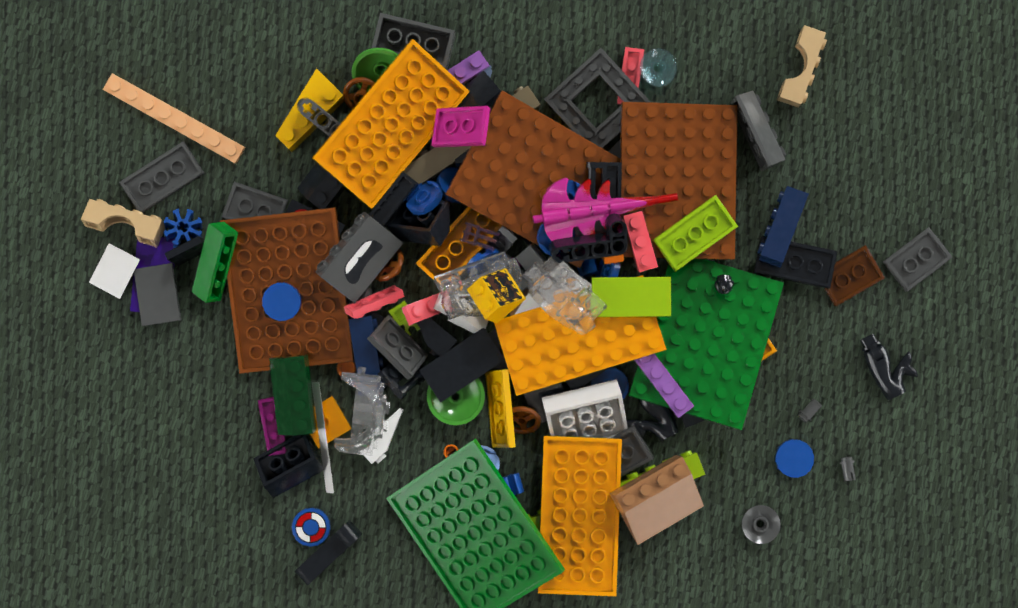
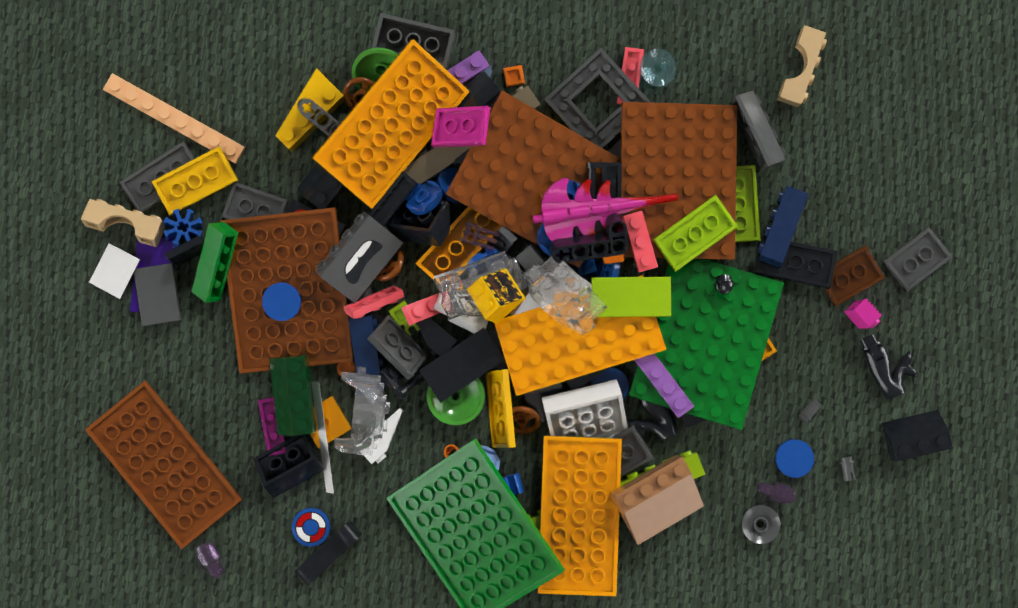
none -> dark orange plate [85,381,243,549]
none -> yellow tile [151,146,239,216]
none -> clear purple arm [196,542,224,578]
none -> orange tile [503,65,525,88]
none -> lime tile [735,165,761,243]
none -> clear purple arm [757,481,795,504]
none -> dark pink brick [844,299,881,329]
none -> black slope [882,410,953,462]

